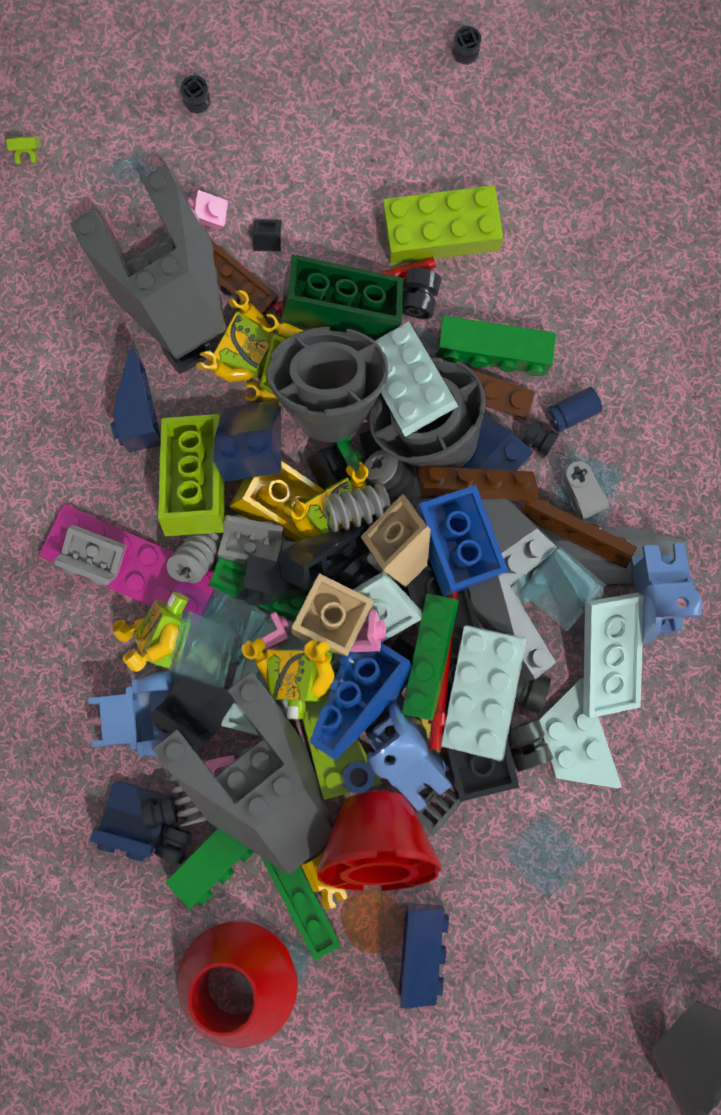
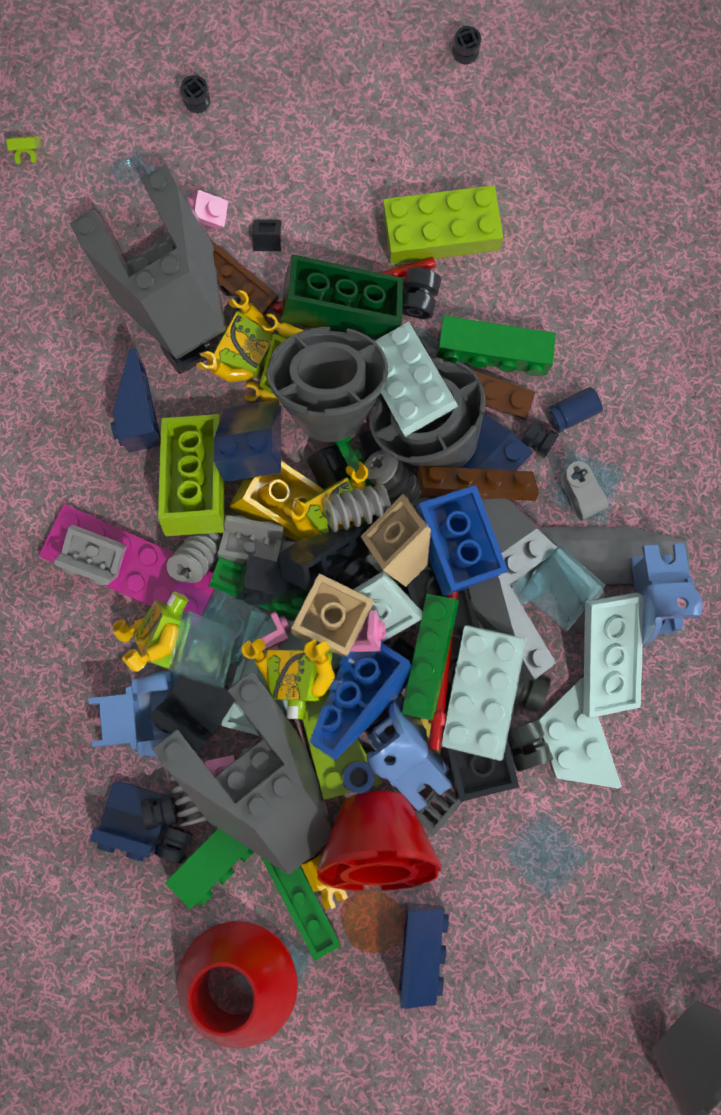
reddish brown plate [523,498,637,568] -> none

